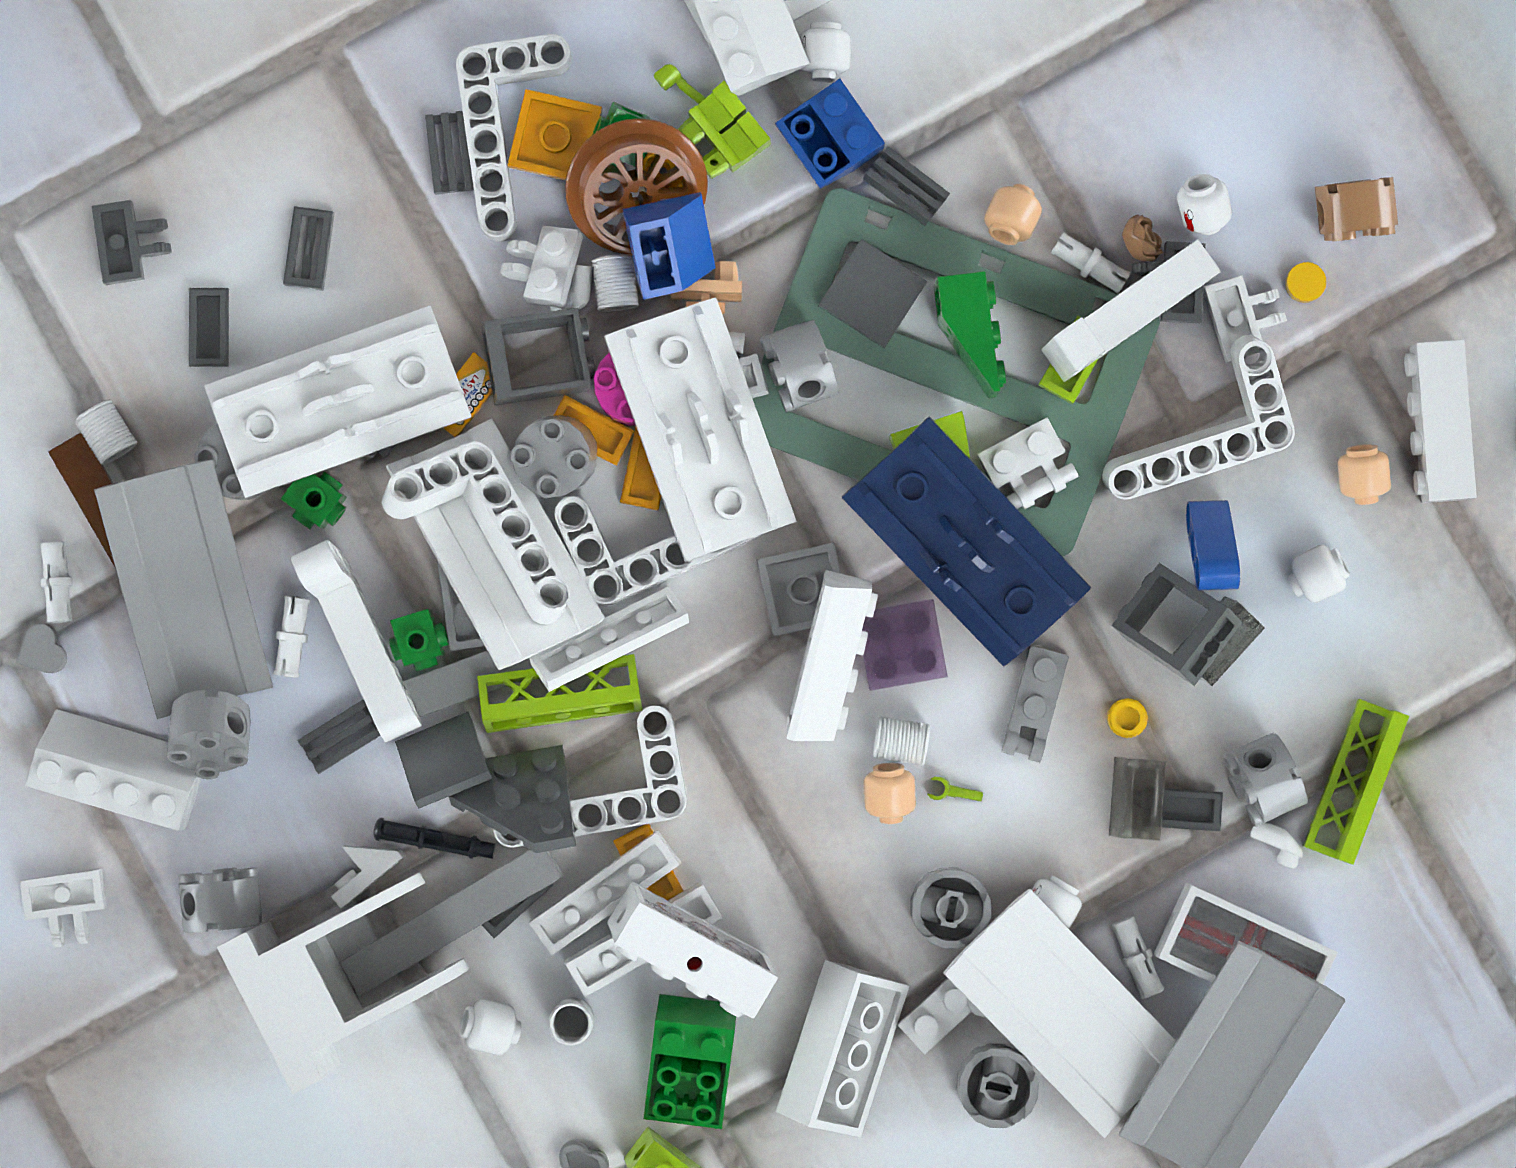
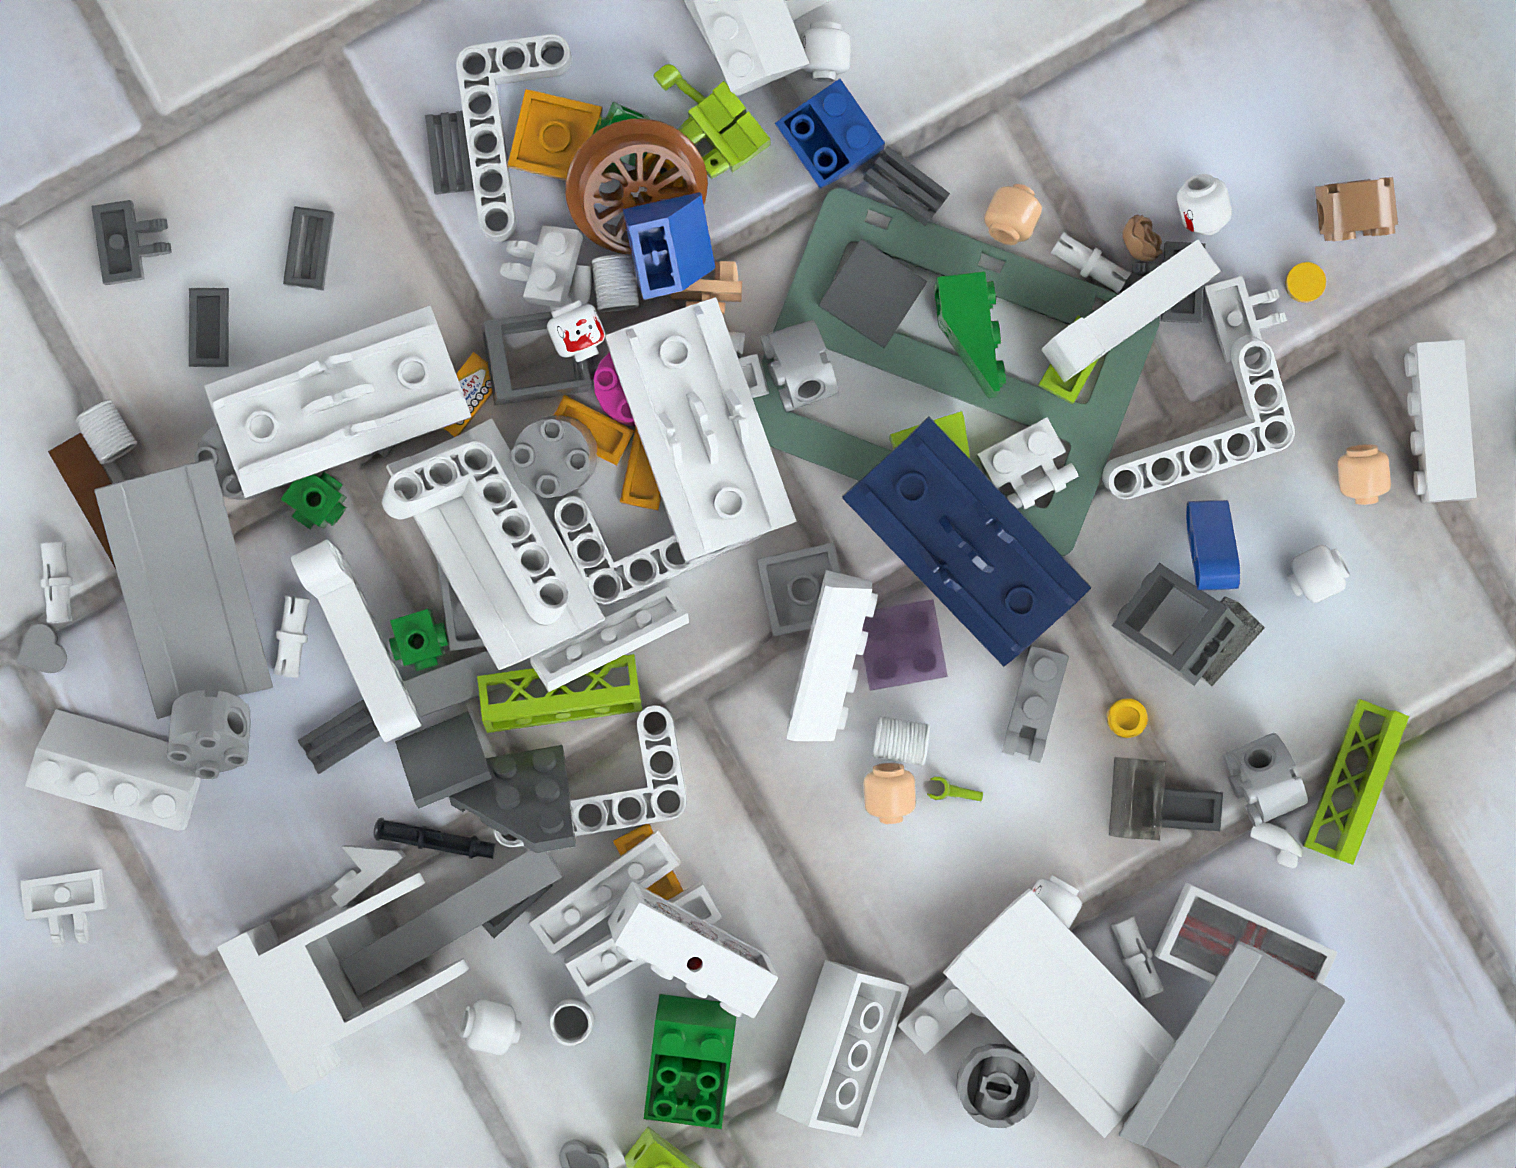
light grey brick [178,868,263,933] -> none
light grey brick [911,867,991,949] -> none
none -> white head [547,300,606,362]

